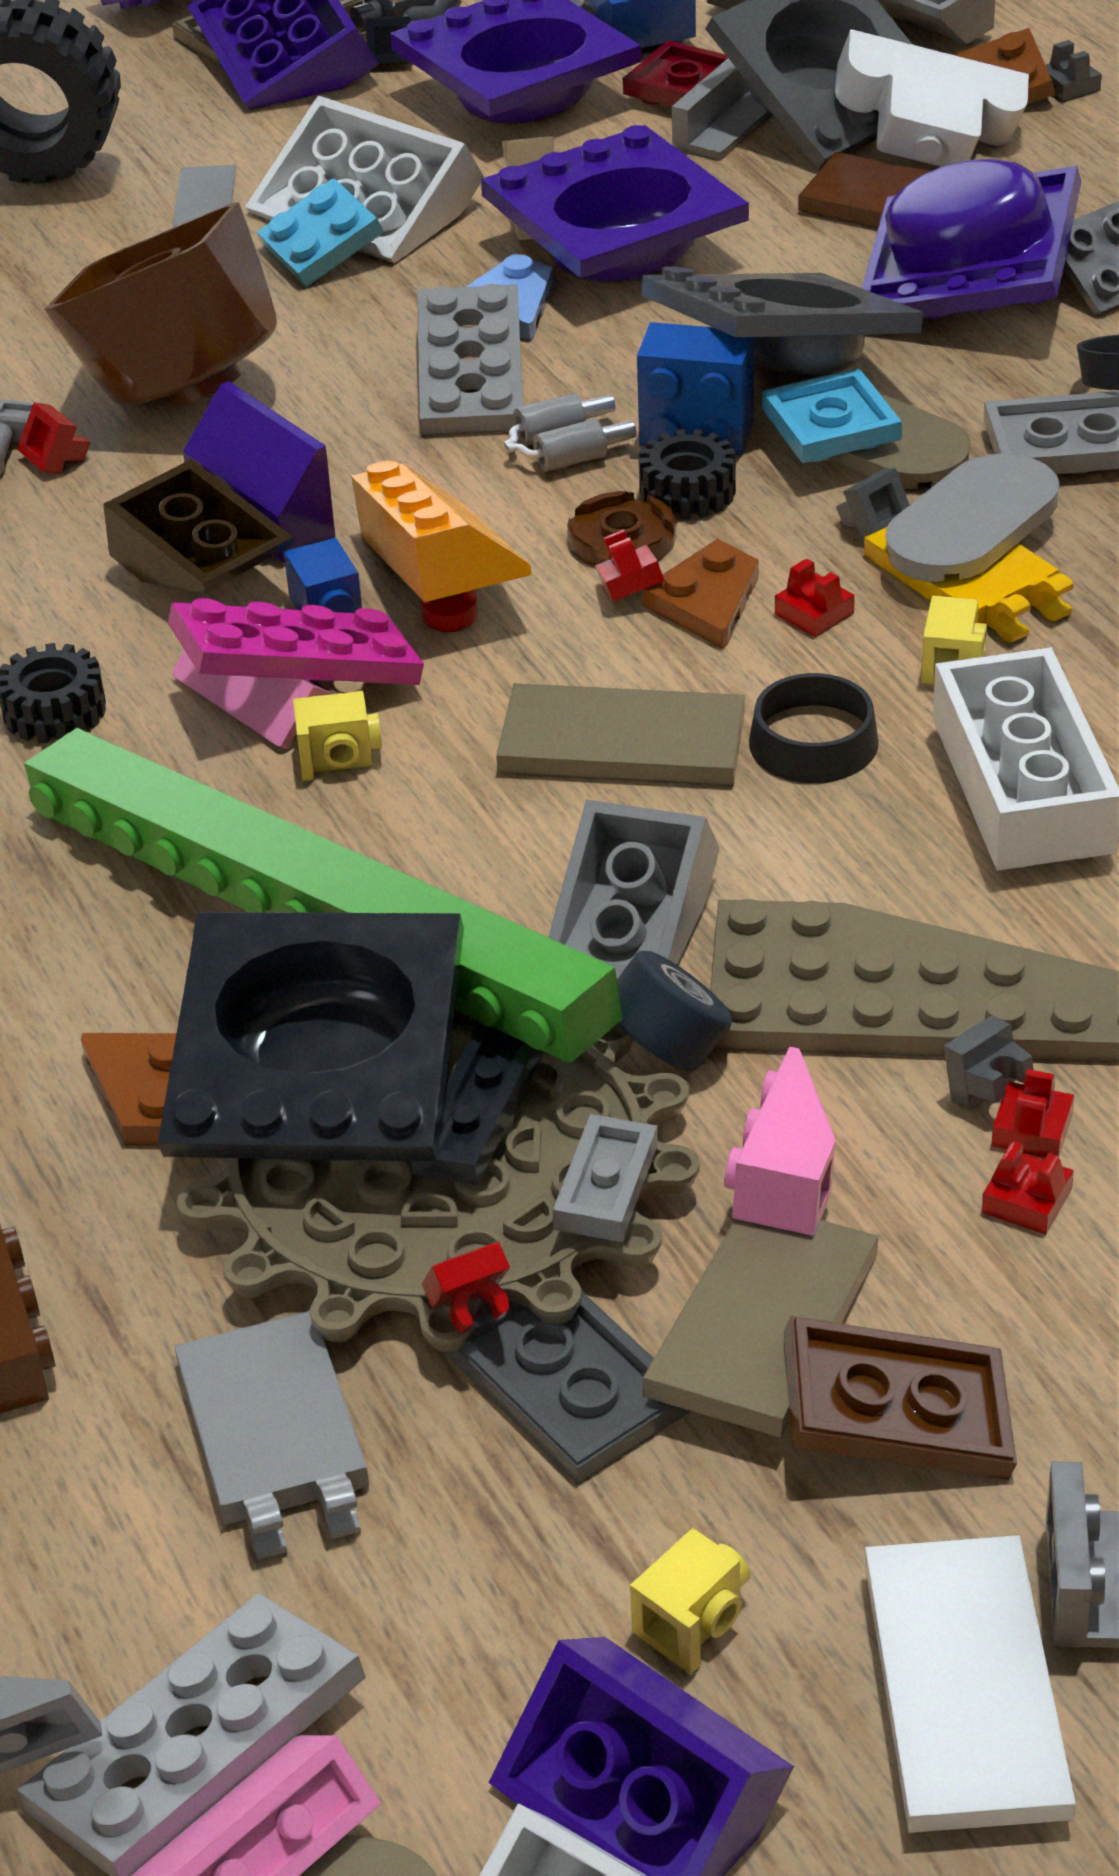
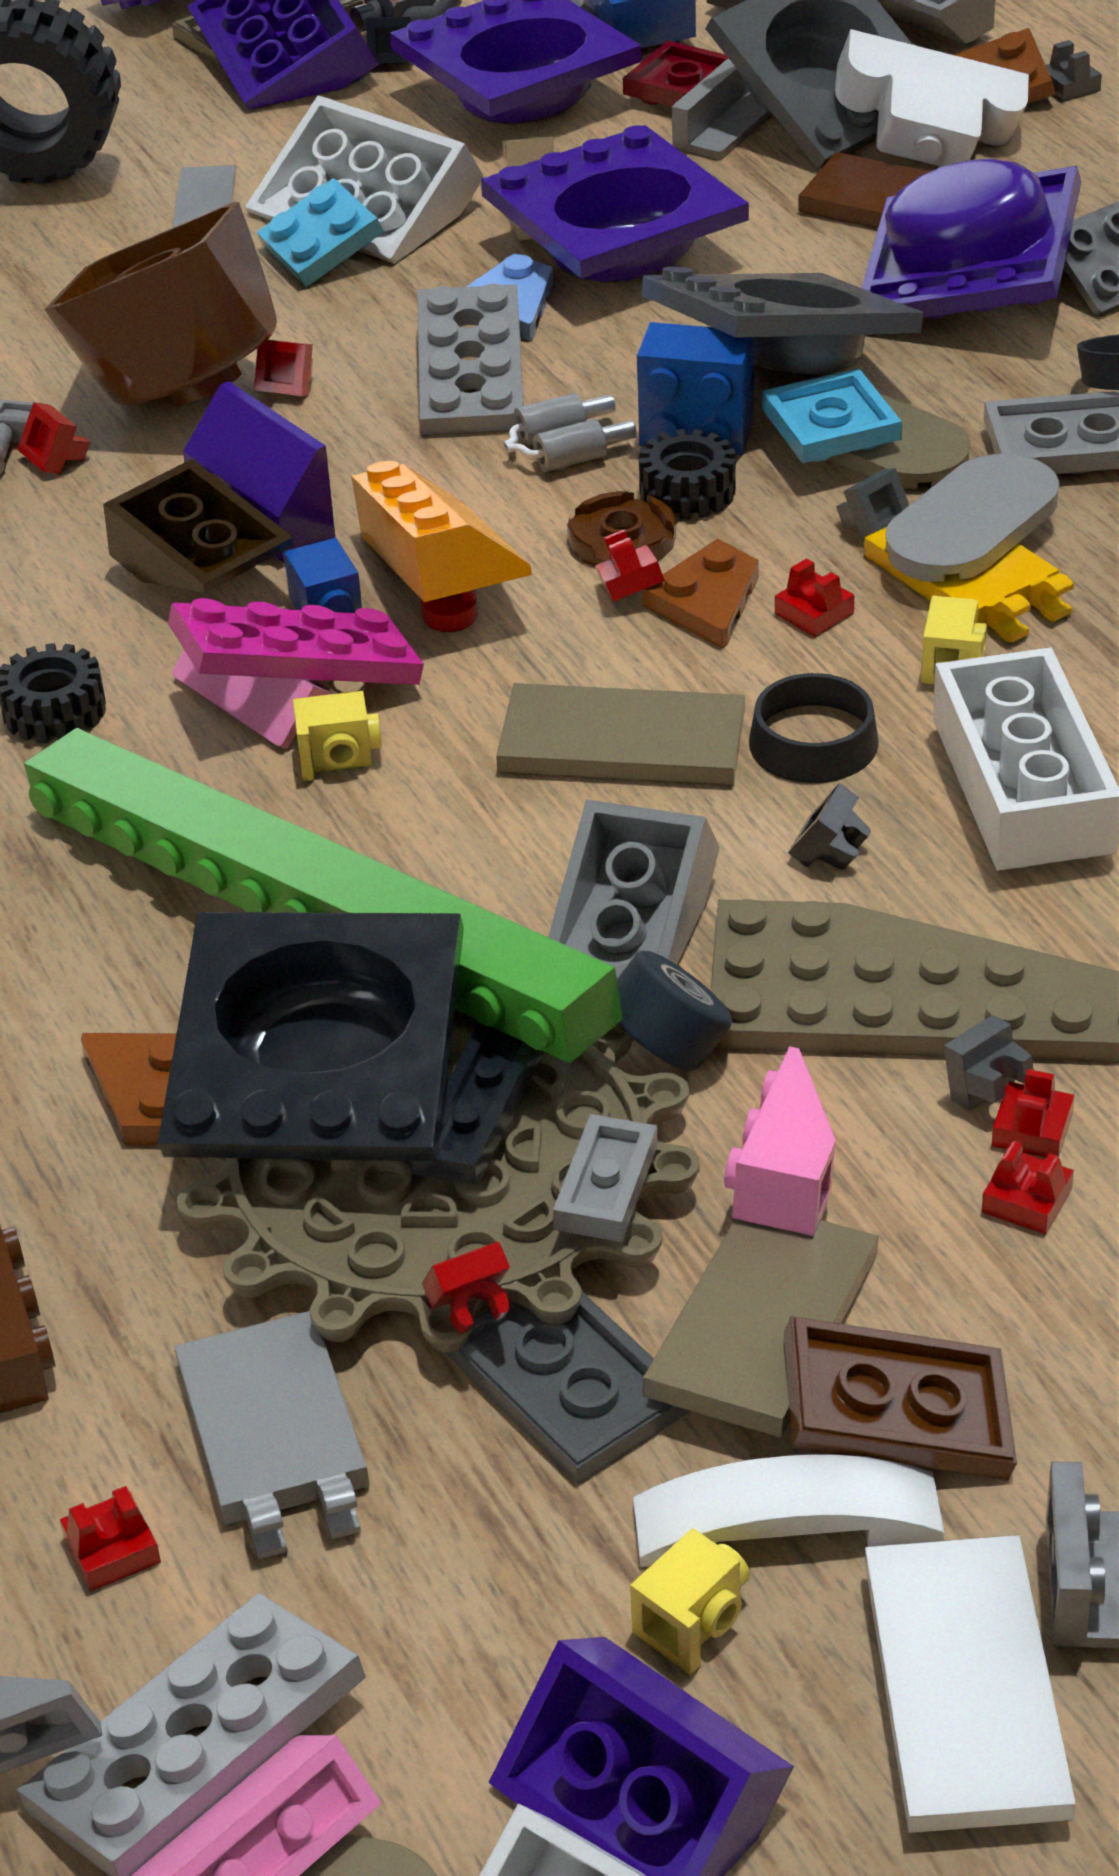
none -> red tile [60,1486,161,1592]
none -> red tile [254,339,313,396]
none -> white slope [633,1455,945,1567]
none -> black tile [788,783,871,870]

